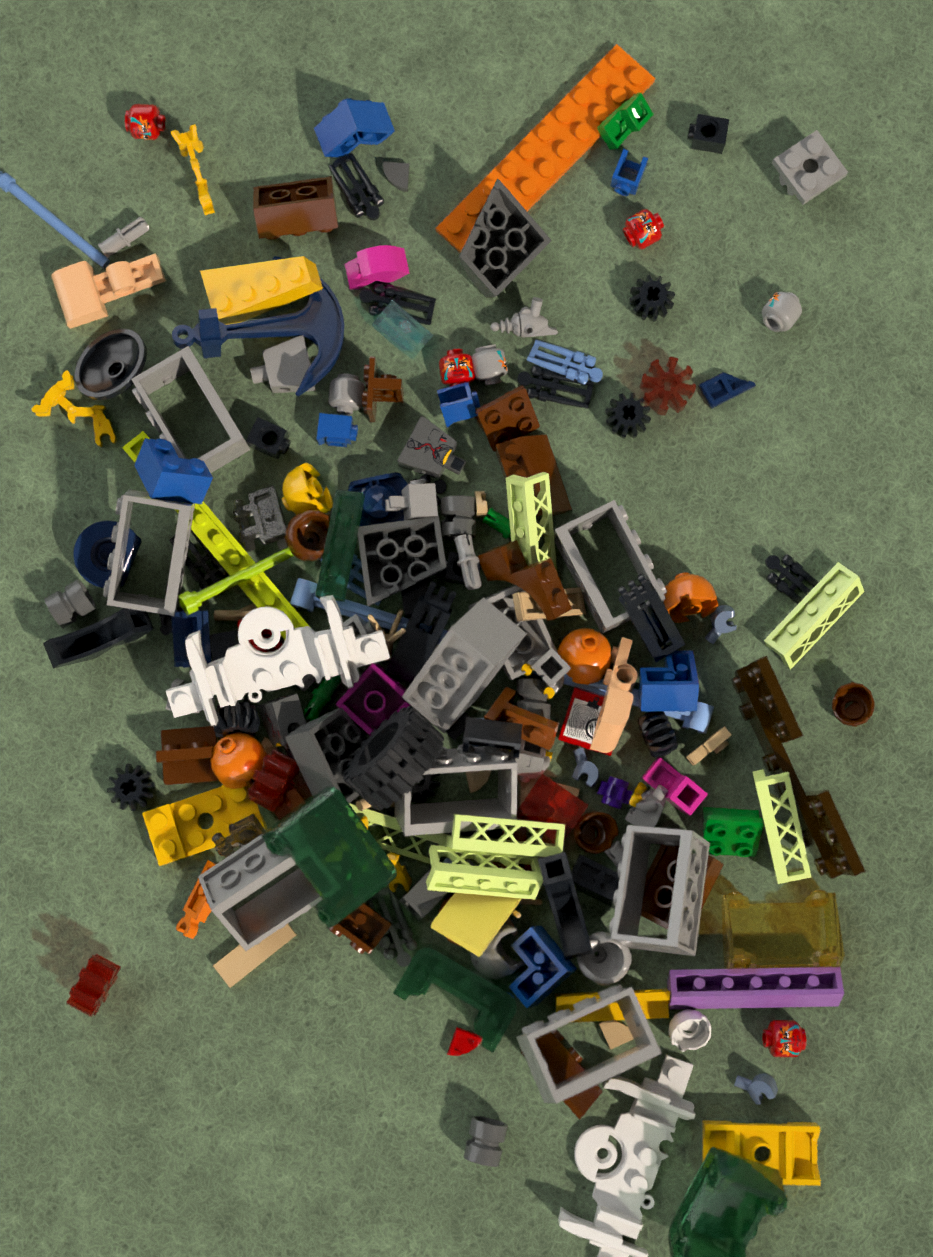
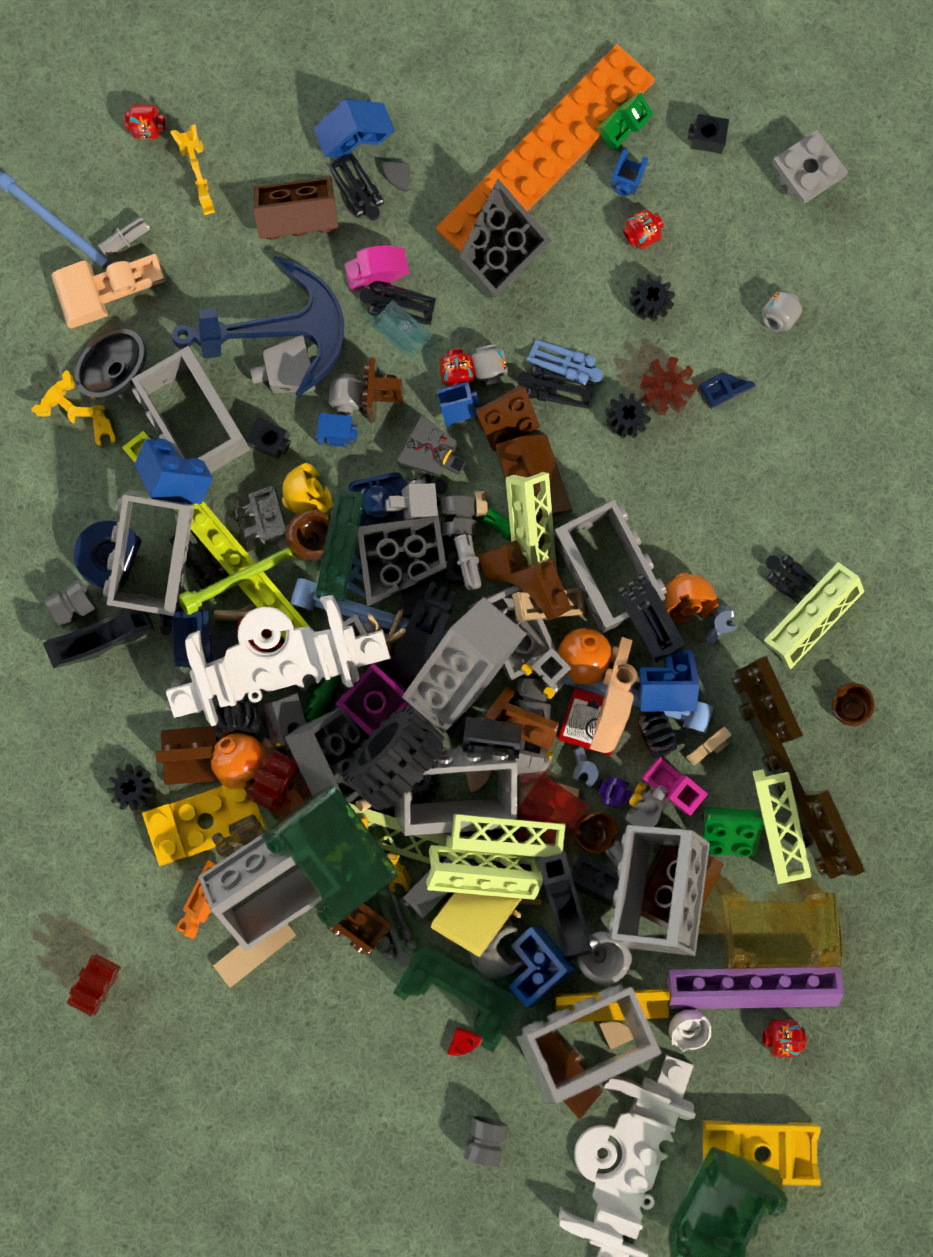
yellow wedge [200,256,323,325] -> none
light grey piece [490,297,558,338] -> none
sand blue piece [734,1073,778,1105] -> none

